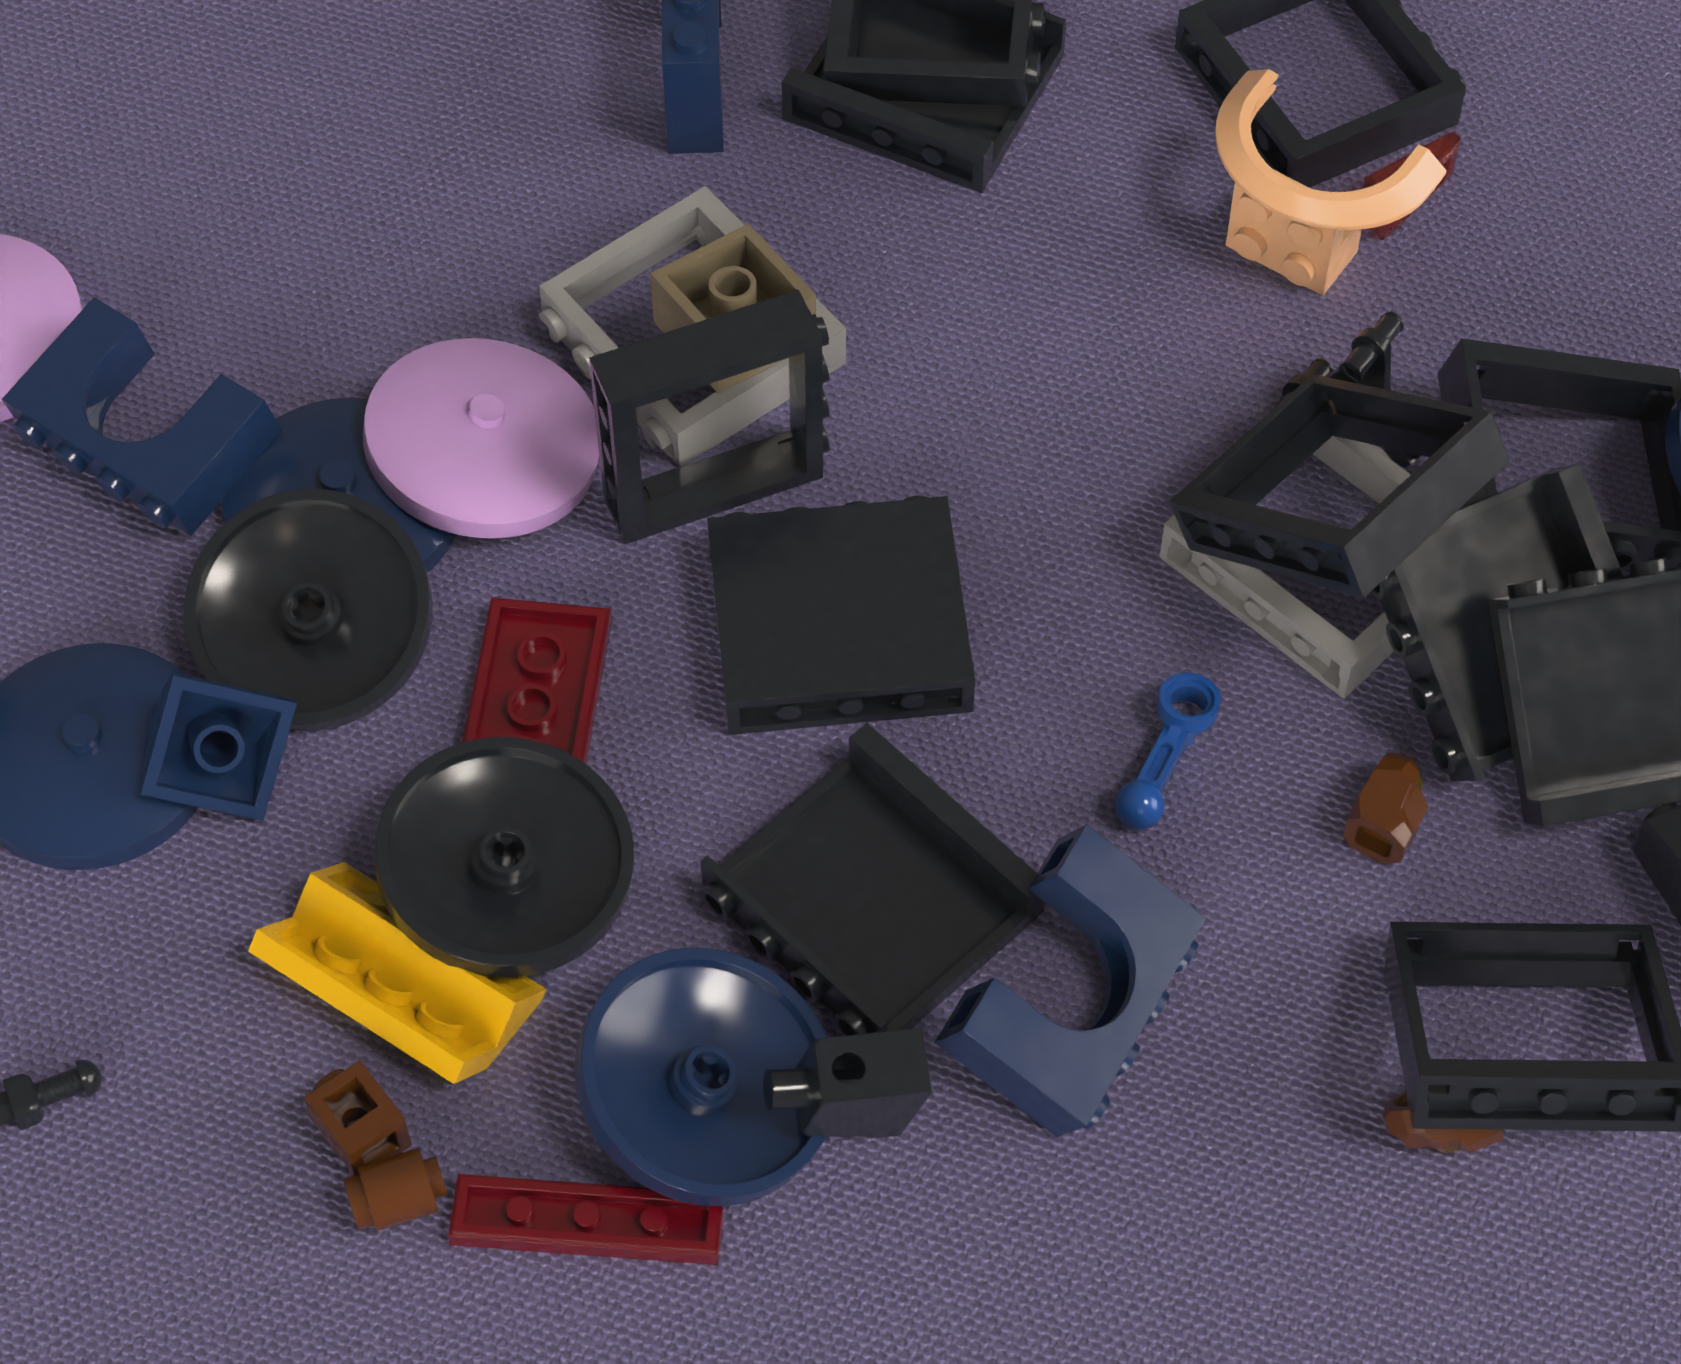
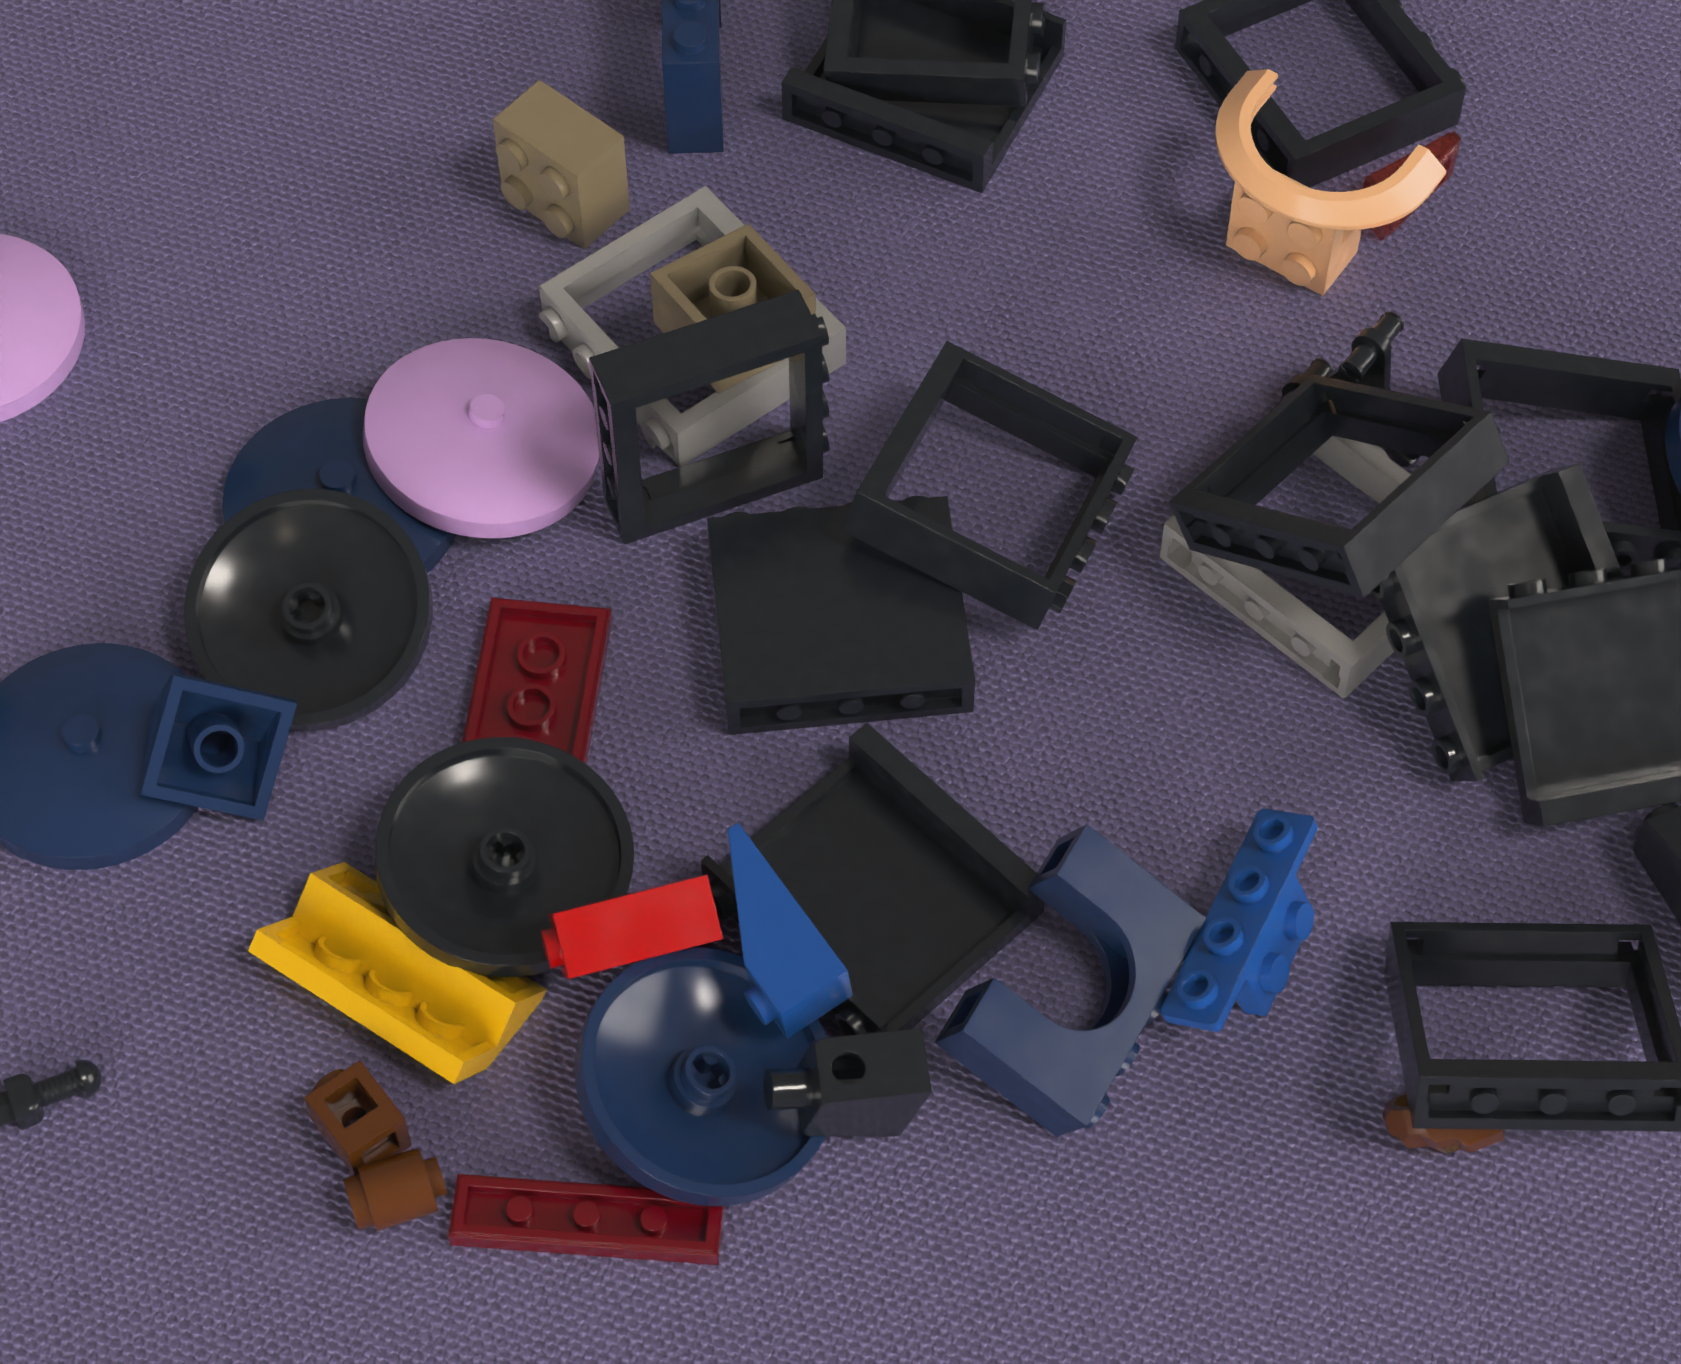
dark blue arch [1,297,282,536] -> none
blue piece [1114,673,1221,830] -> none
reddish brown rock [1343,753,1429,864] -> none
none -> dark tan brick [493,80,630,250]
none -> red slope [540,875,723,979]
none -> blue slope [727,823,853,1039]
none -> black window [841,341,1138,631]
none -> blue bracket [1160,809,1318,1032]

